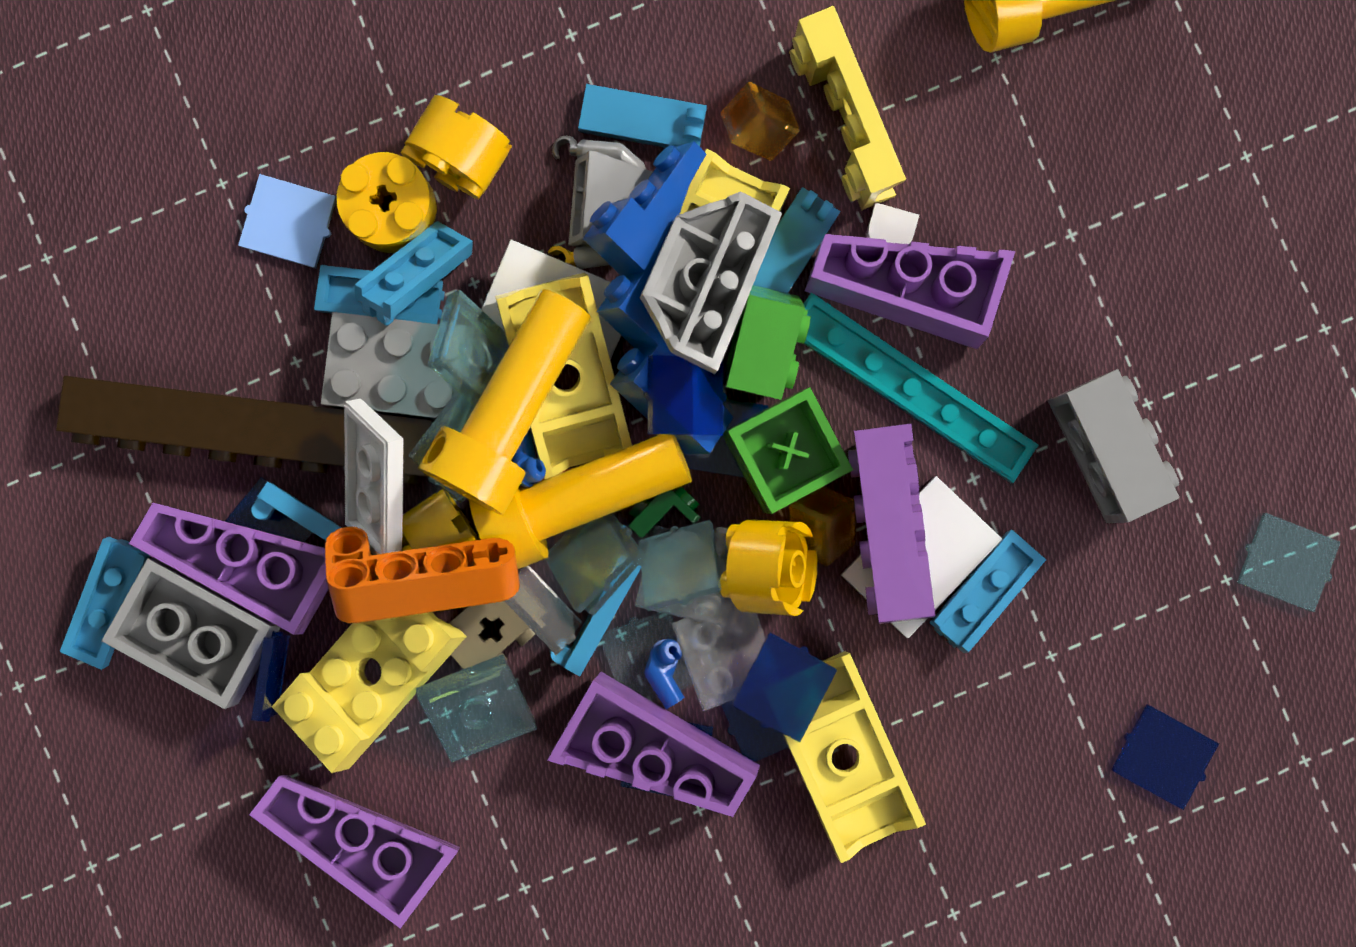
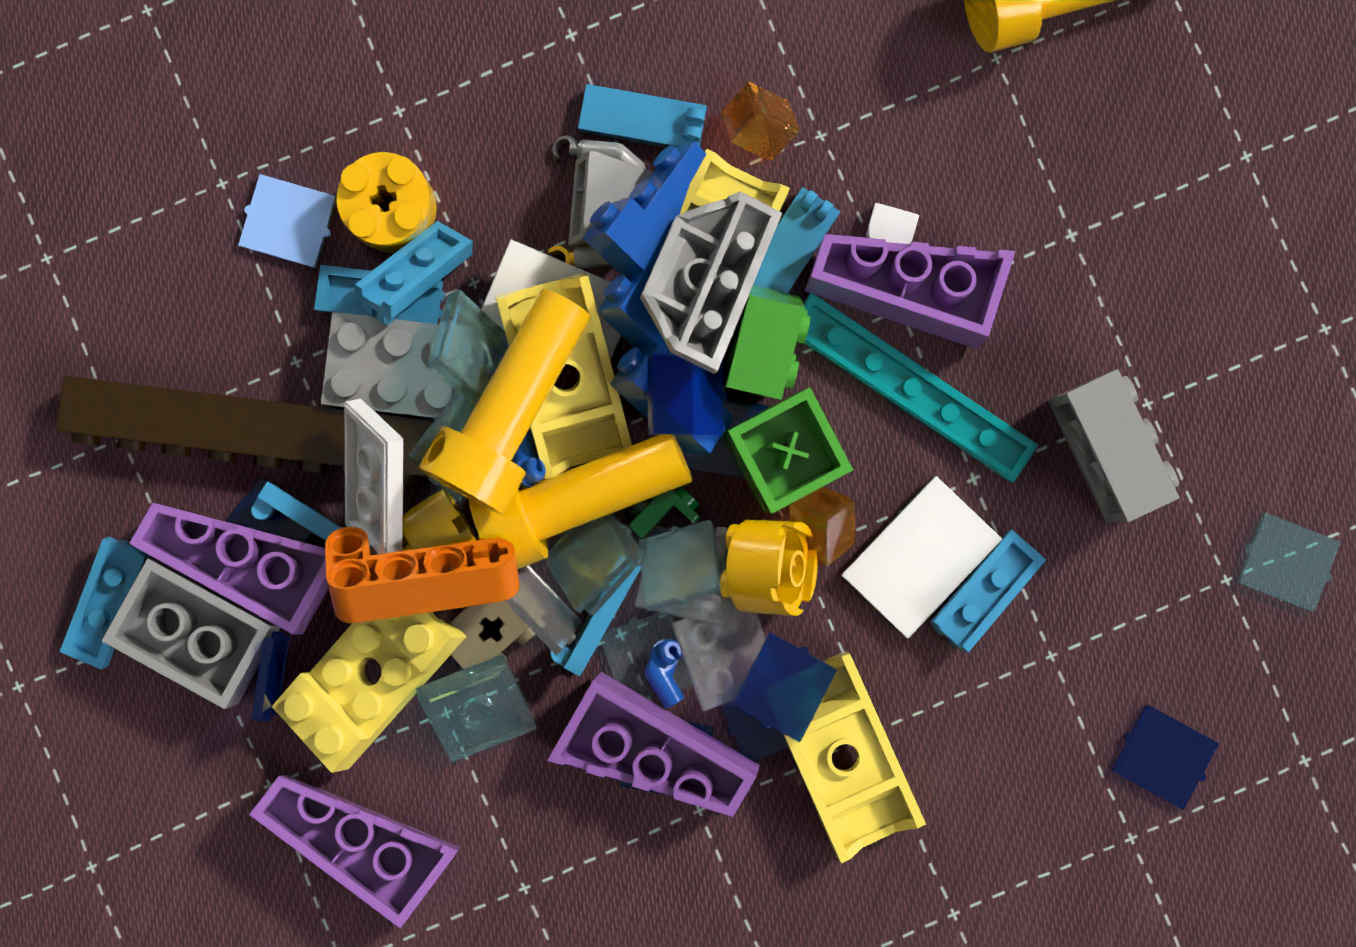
yellow brick [401,95,512,200] -> none
light yellow piece [789,6,906,210] -> none
medium lavender wedge [848,424,935,624] -> none

